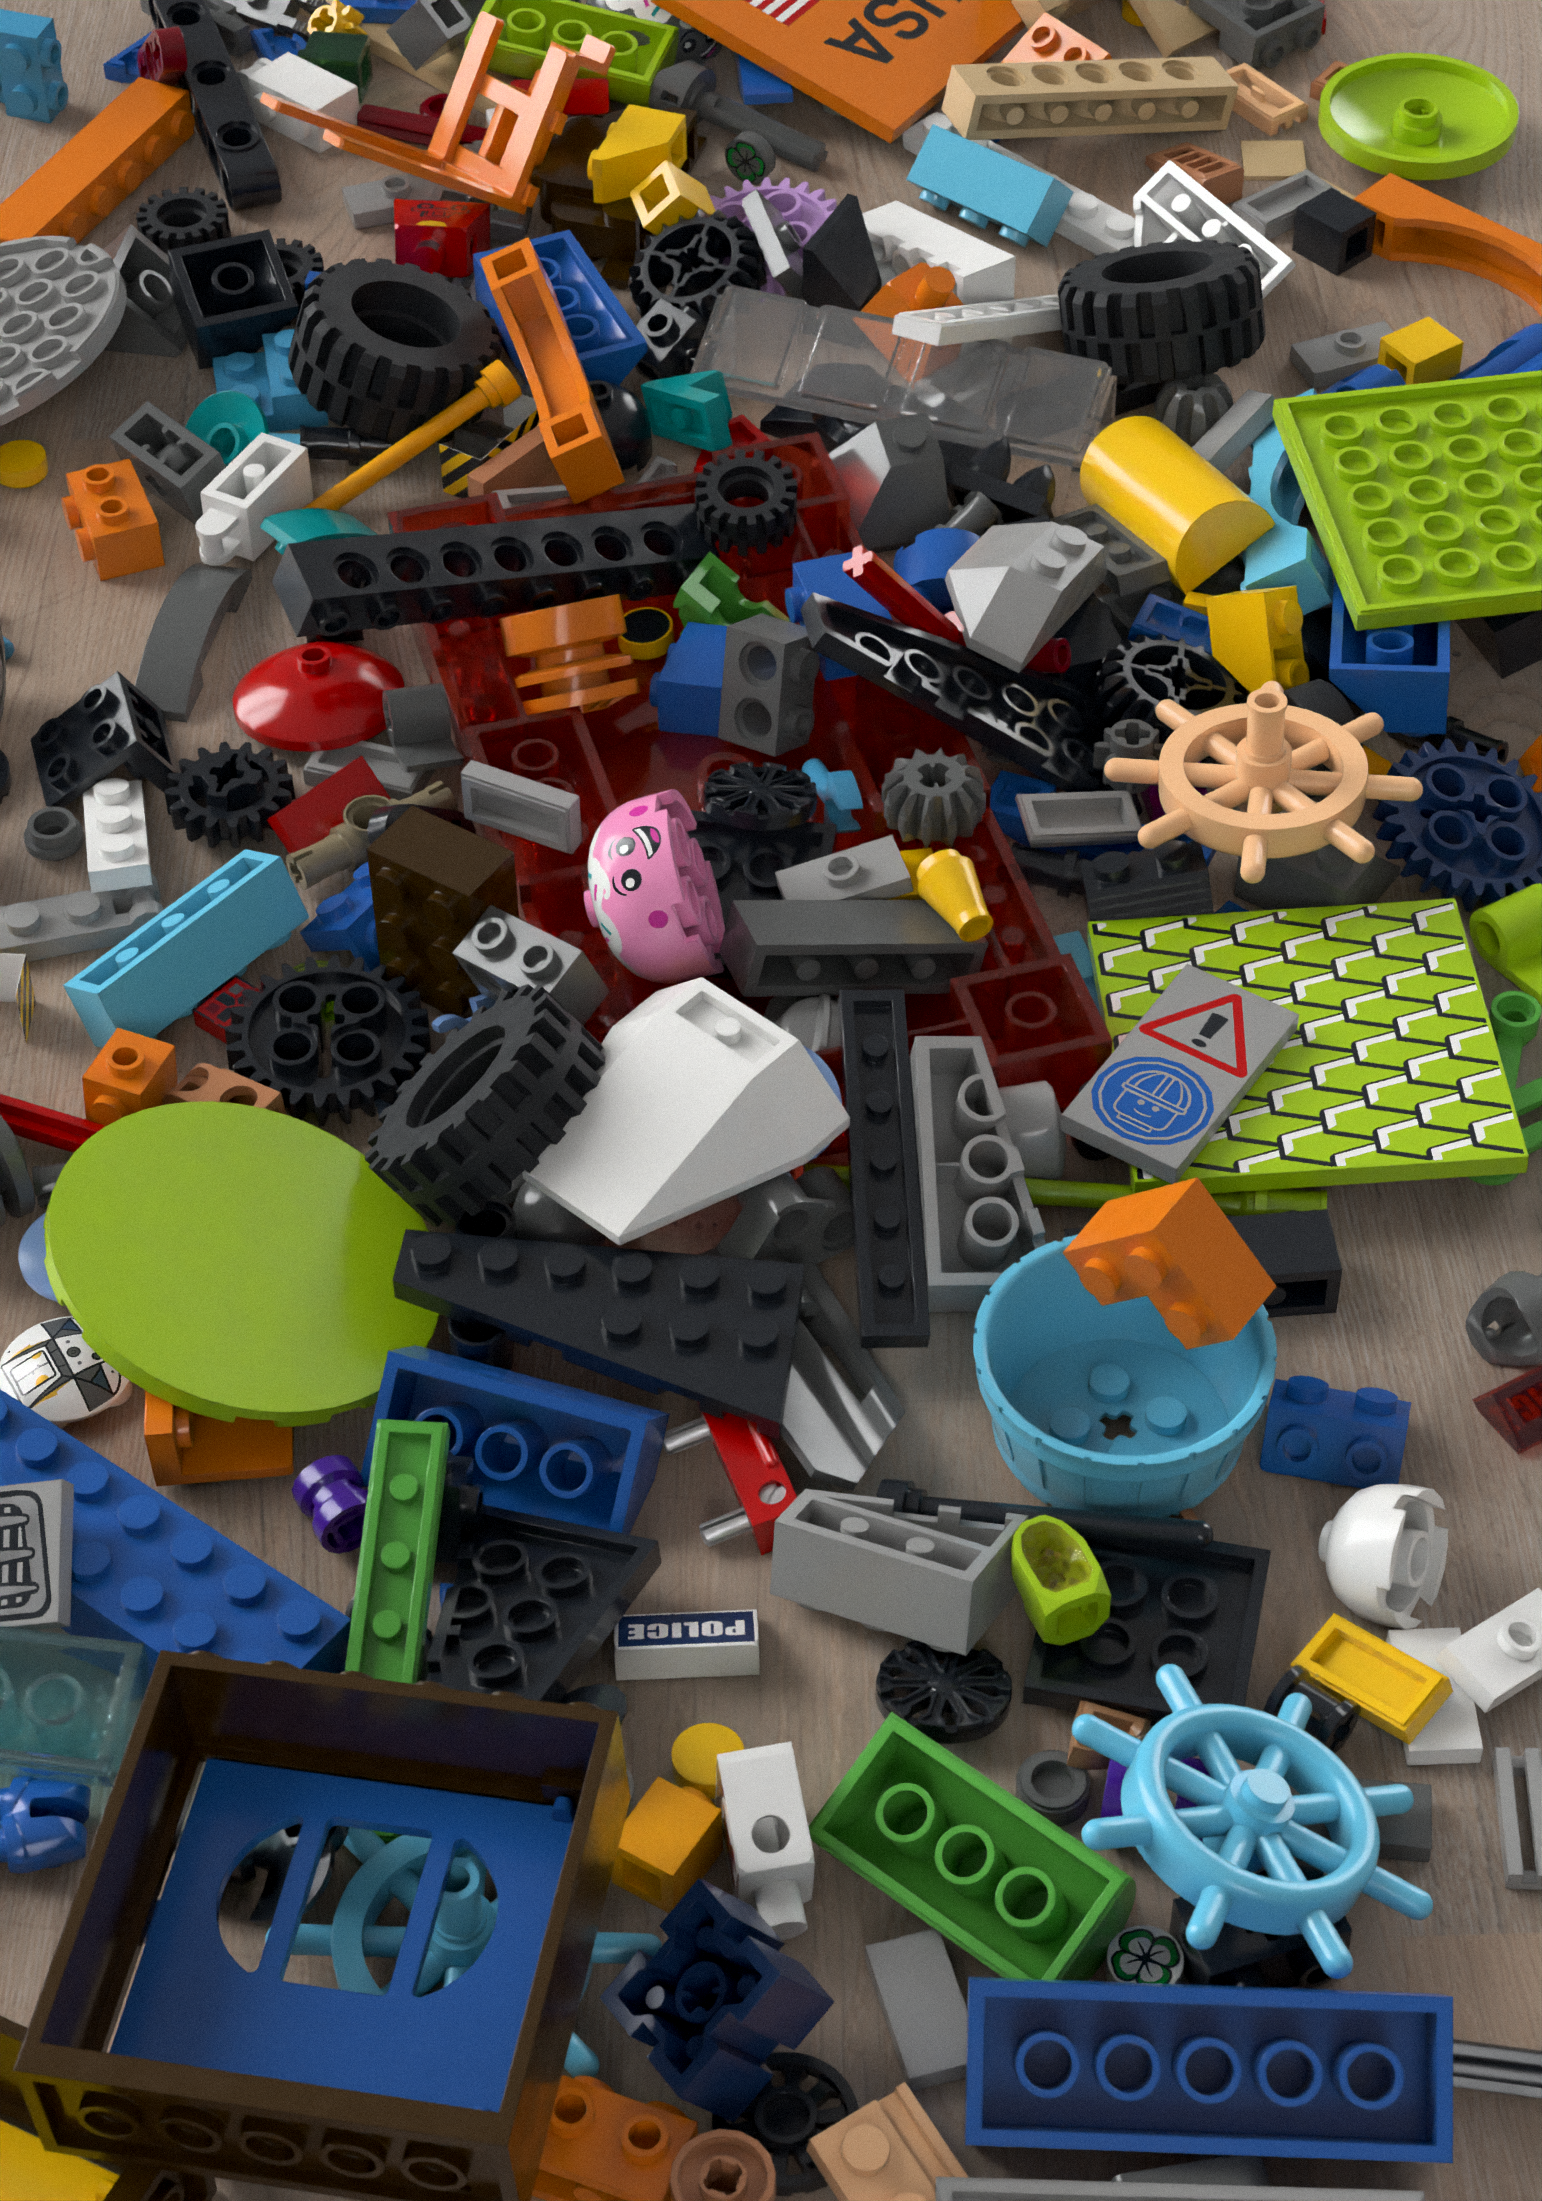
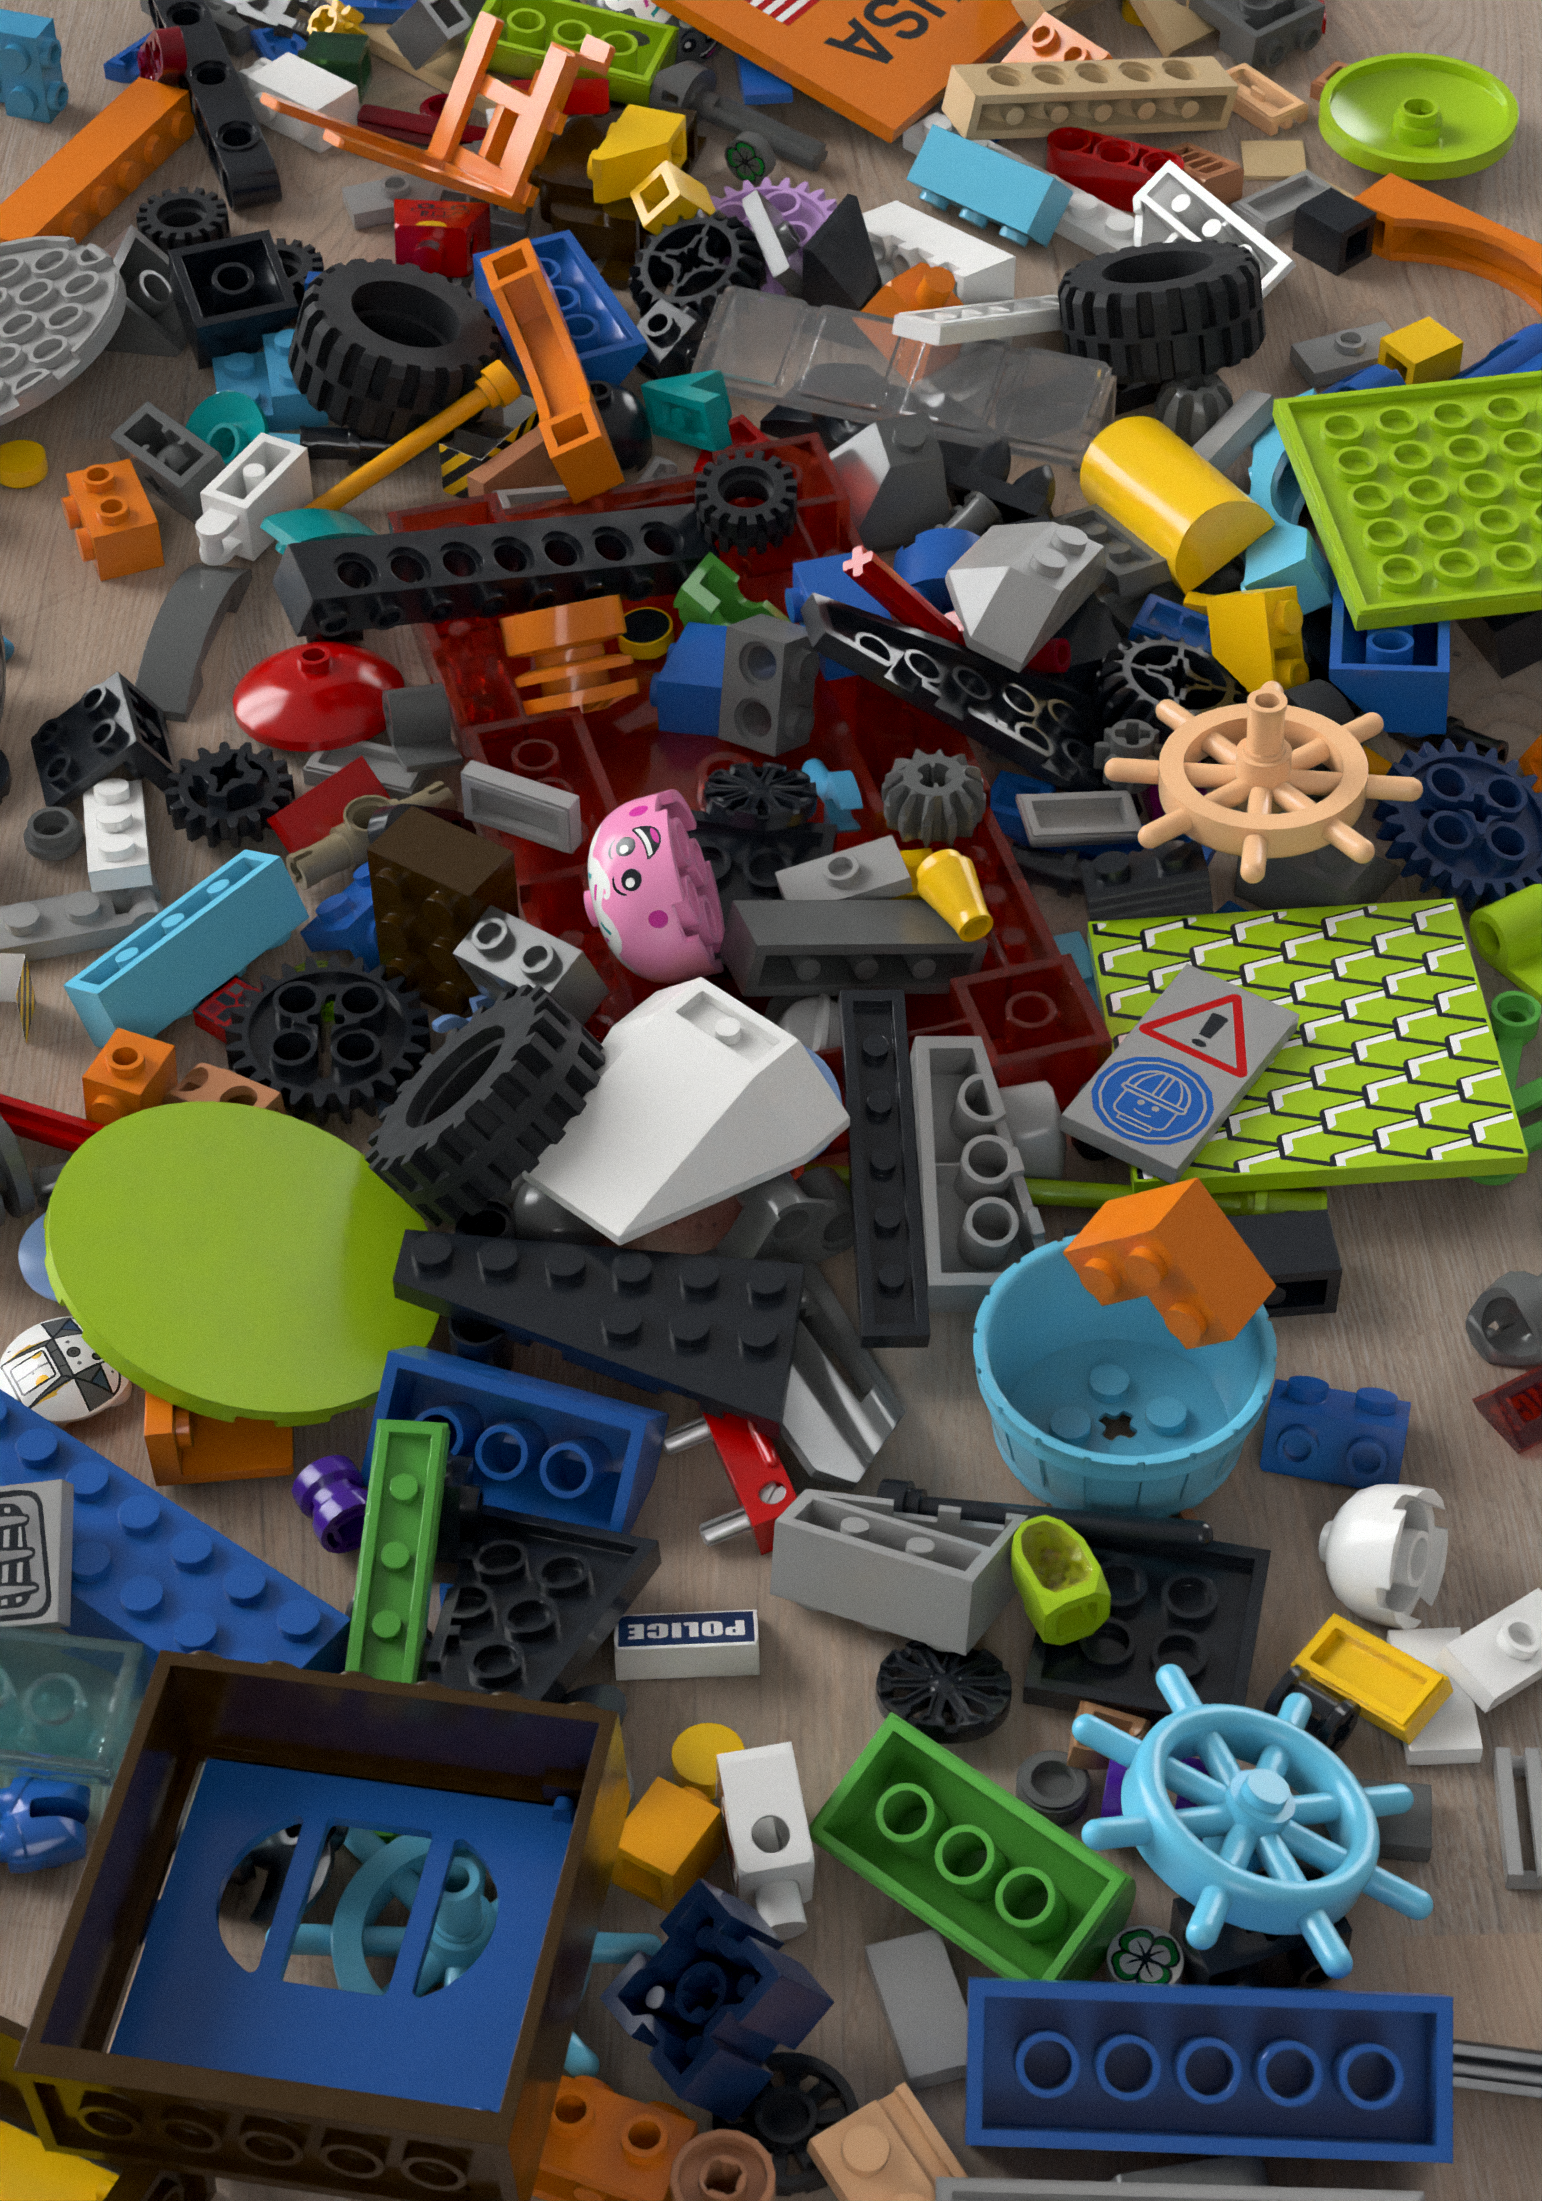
none -> red beam [1046,127,1185,213]

